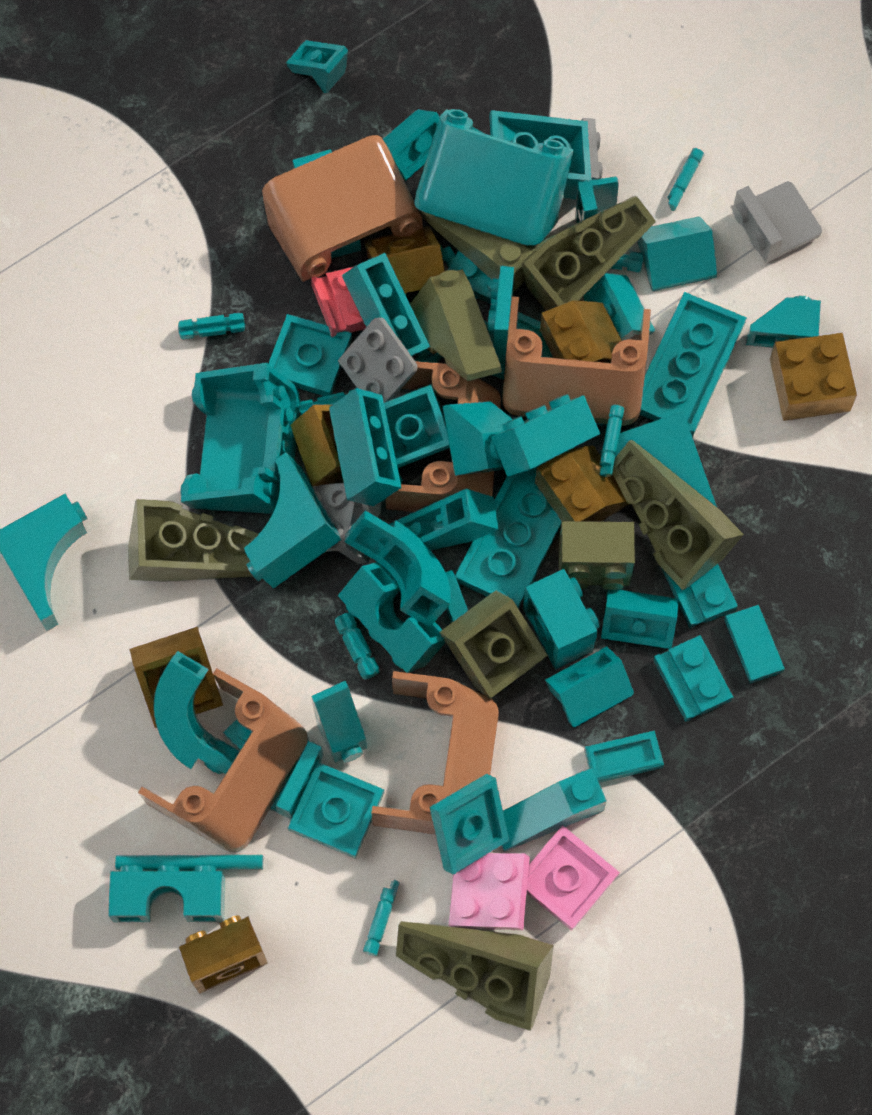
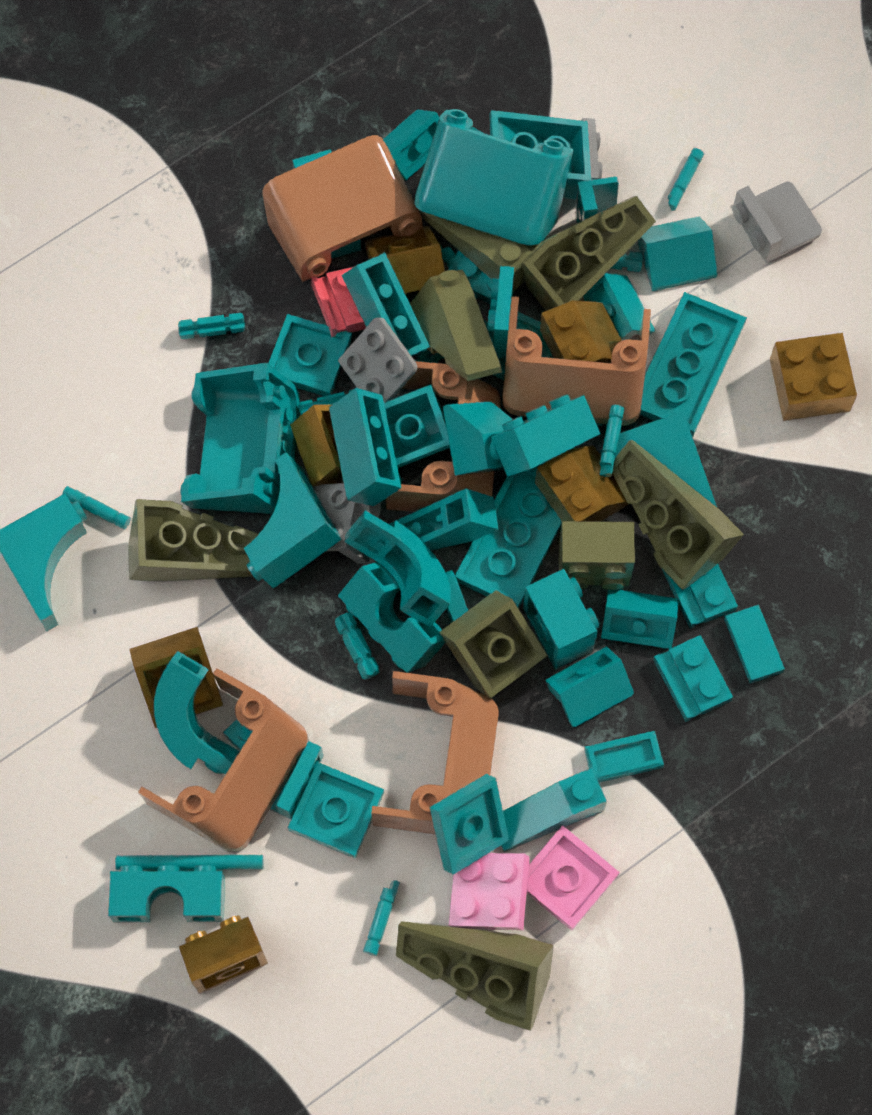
teal slope [286,40,348,94] -> none
teal slope [311,681,367,763] -> none
teal slope [746,296,821,348] -> none
none -> teal wheel [62,486,131,530]

